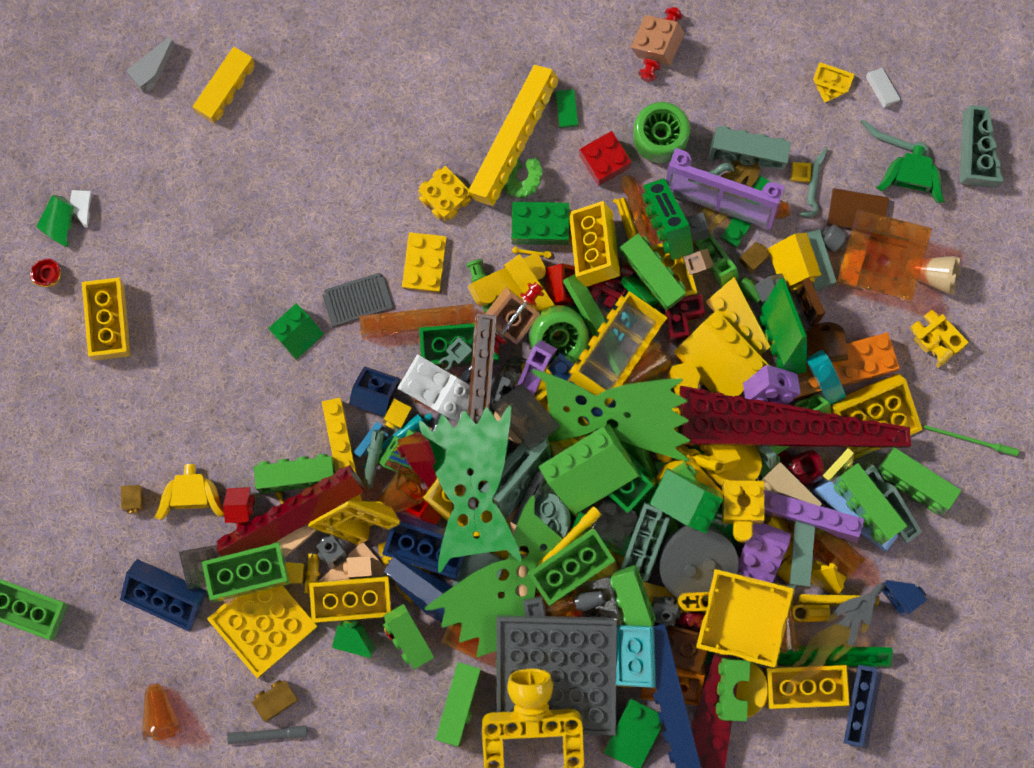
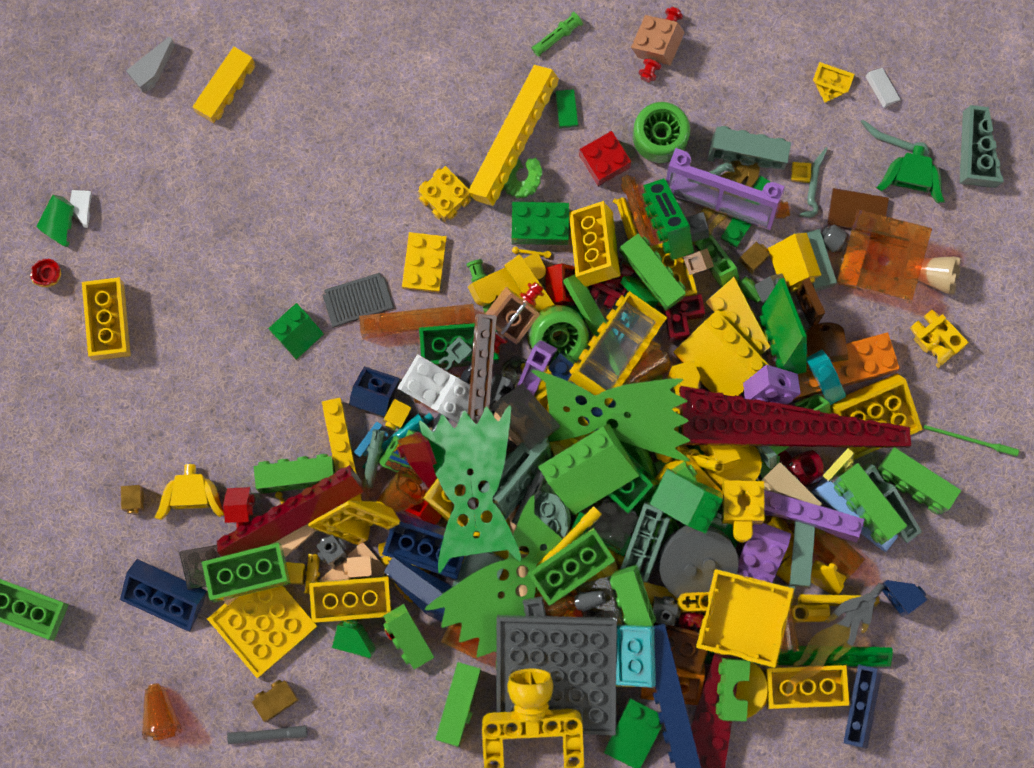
none -> bright green pin [531,12,583,57]

